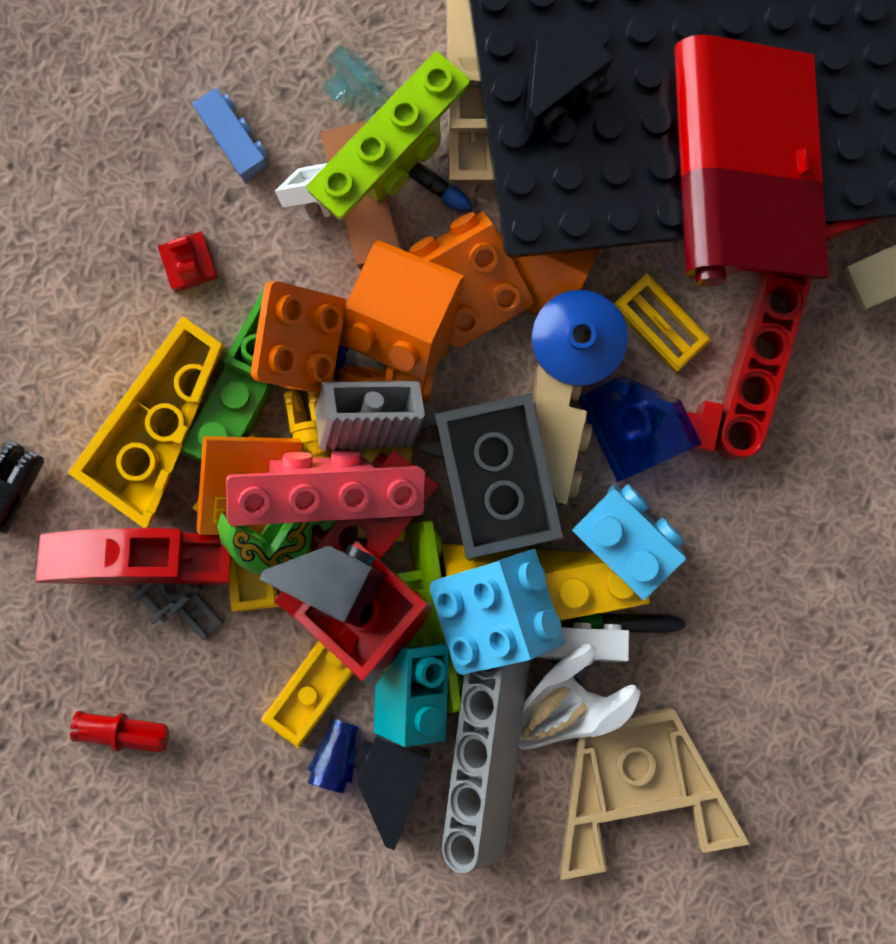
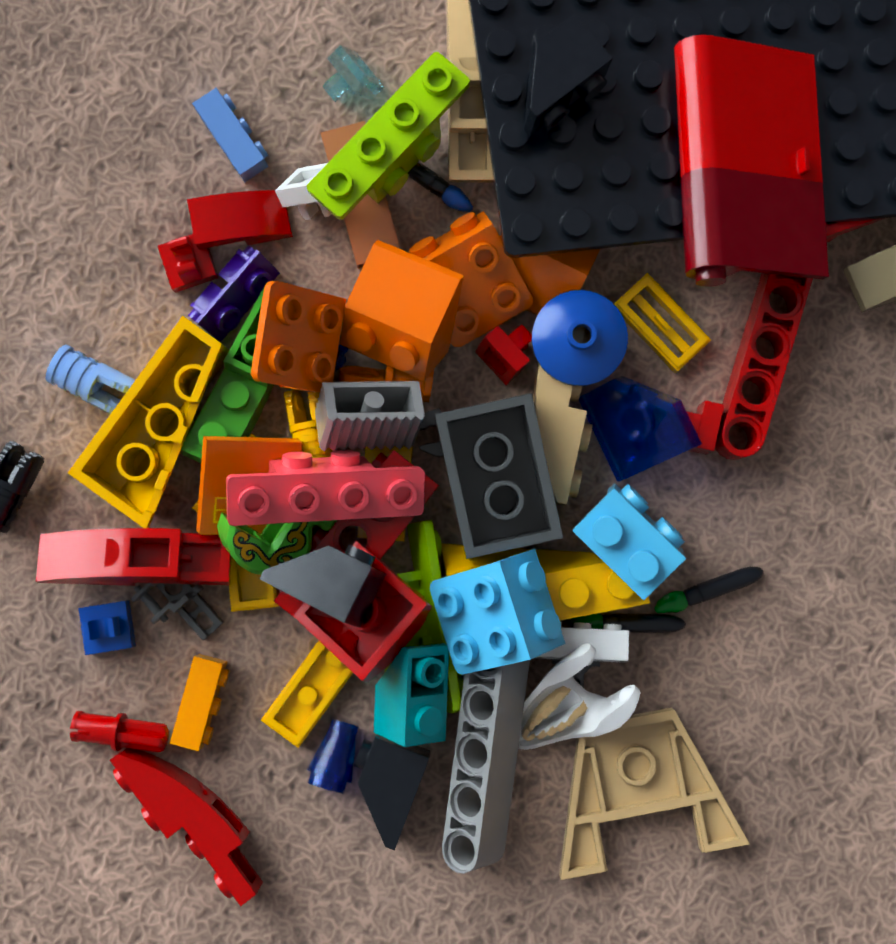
none -> light blue hinge [45,344,135,414]
none -> blue tile [78,600,136,655]
none -> red slope [110,748,263,906]
none -> light orange piece [170,654,230,751]
none -> red slope [187,190,293,250]
none -> dark purple hinge [188,245,280,343]
none -> red tile [475,324,532,385]
none -> black piece [654,566,764,613]

